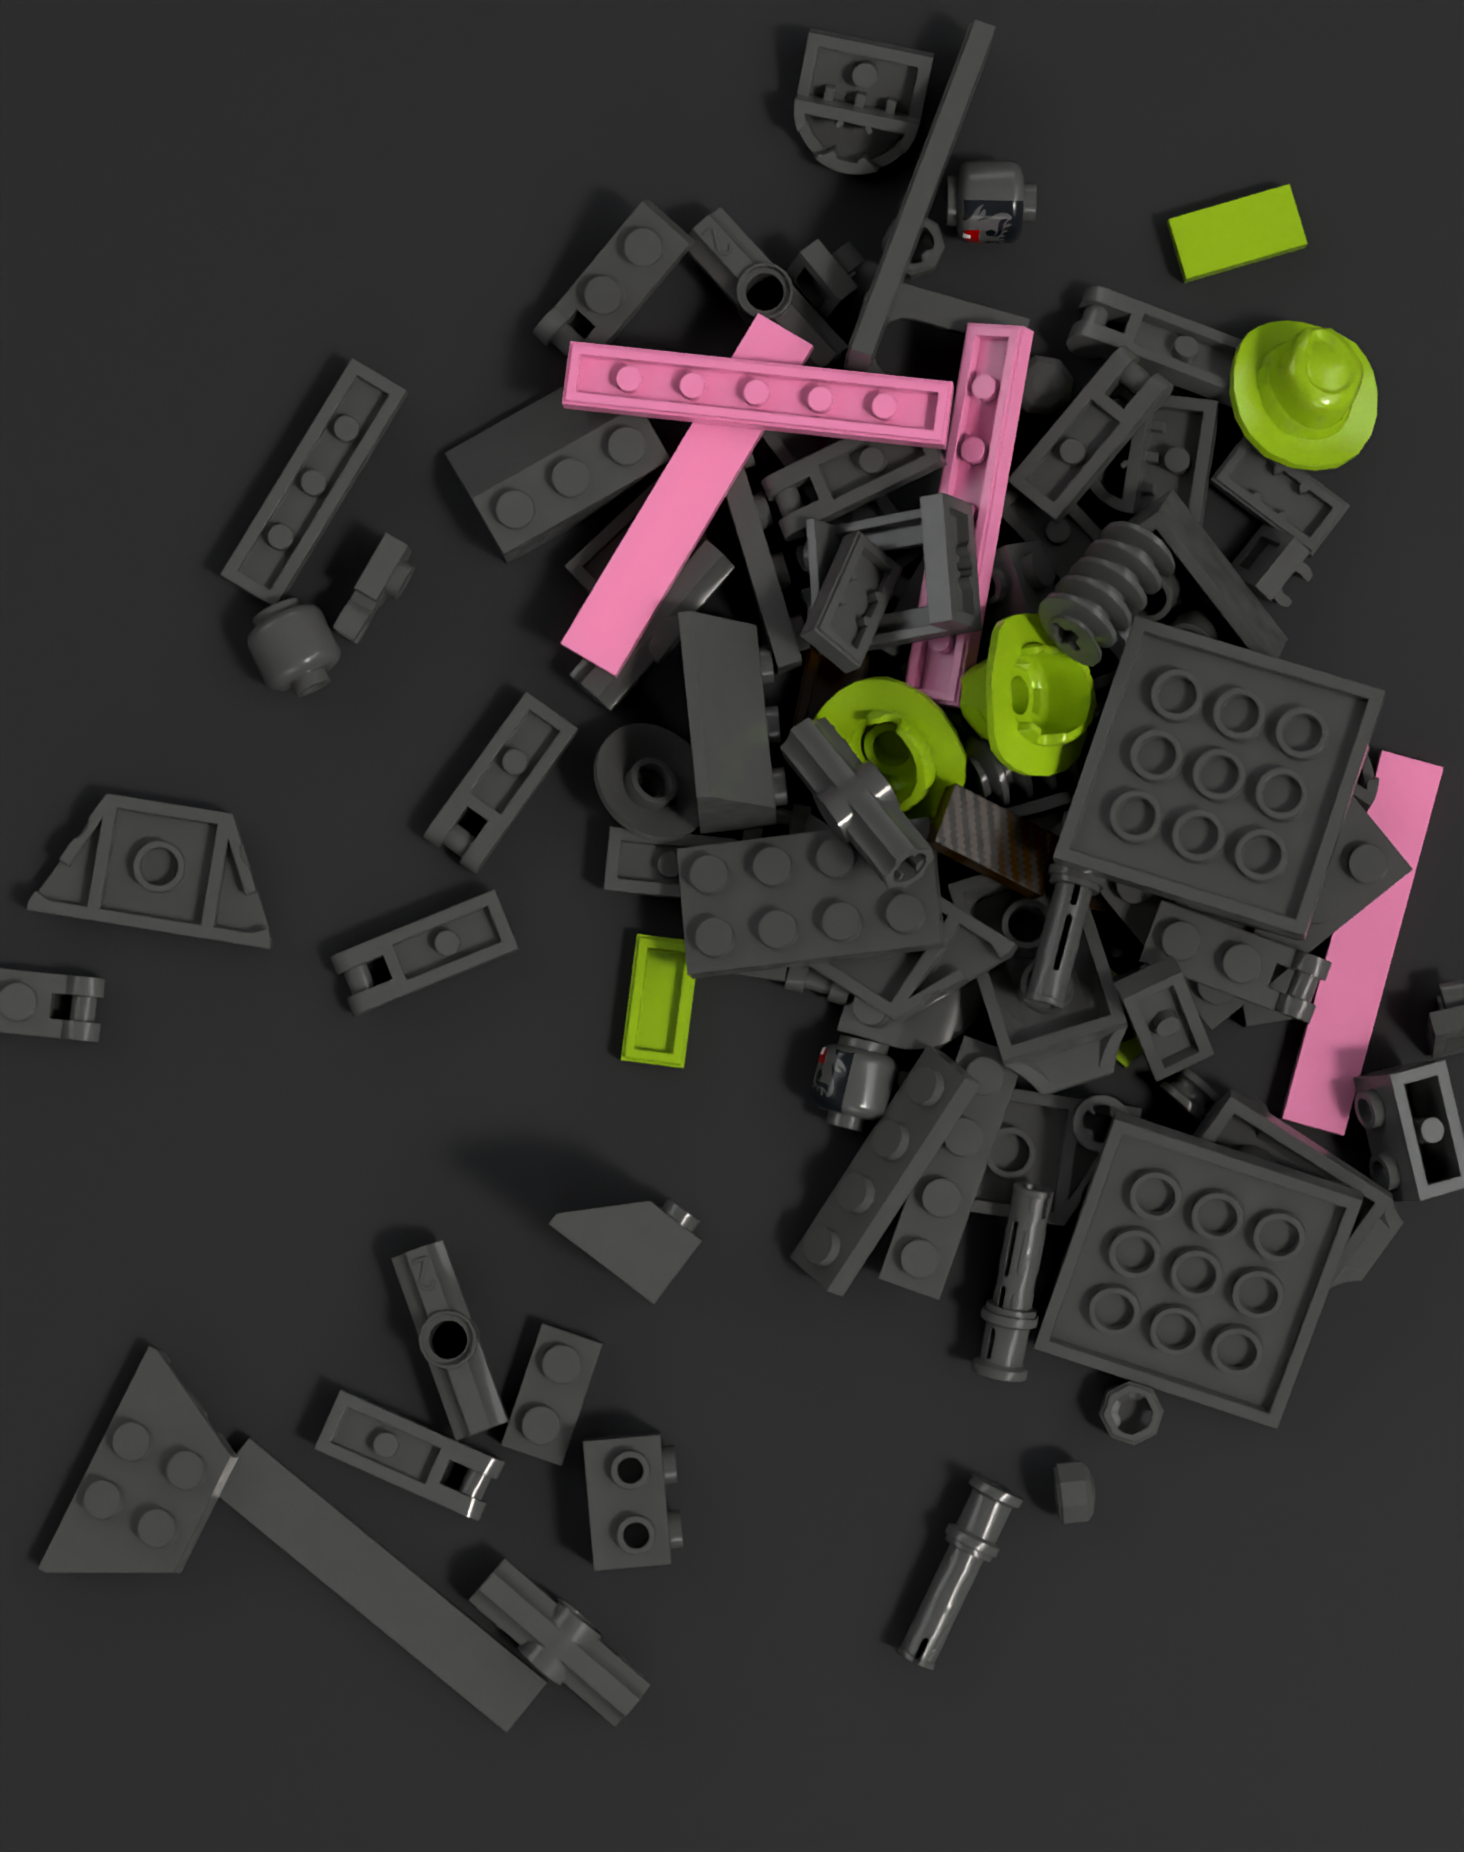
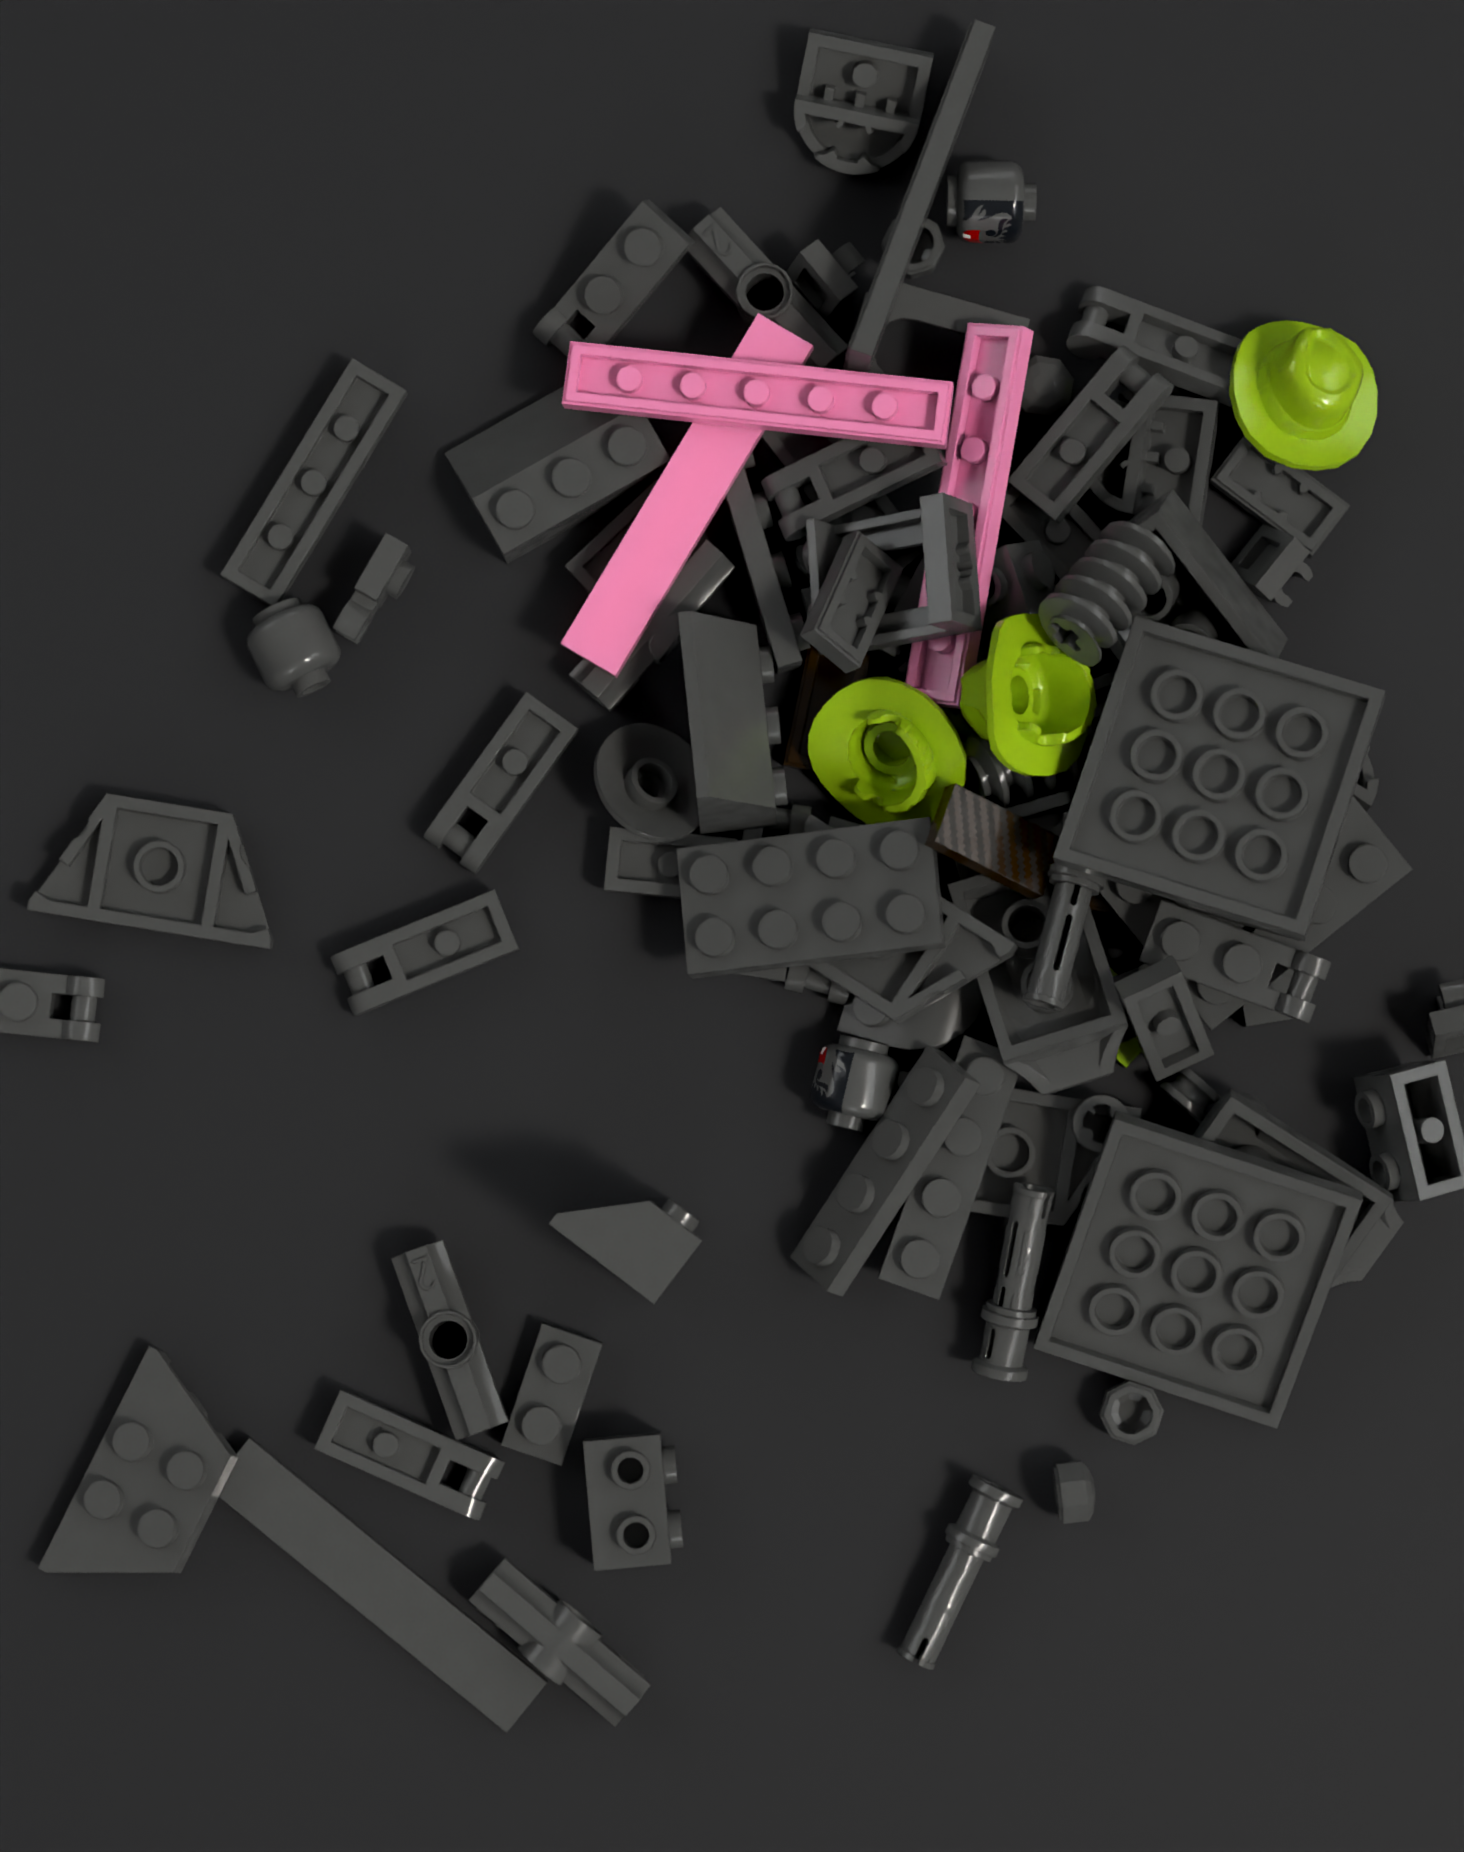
lime tile [621,934,696,1069] -> none
dark grey piece [780,717,935,889] -> none
lime tile [1166,184,1308,283] -> none
bright pink tile [1280,750,1444,1136] -> none

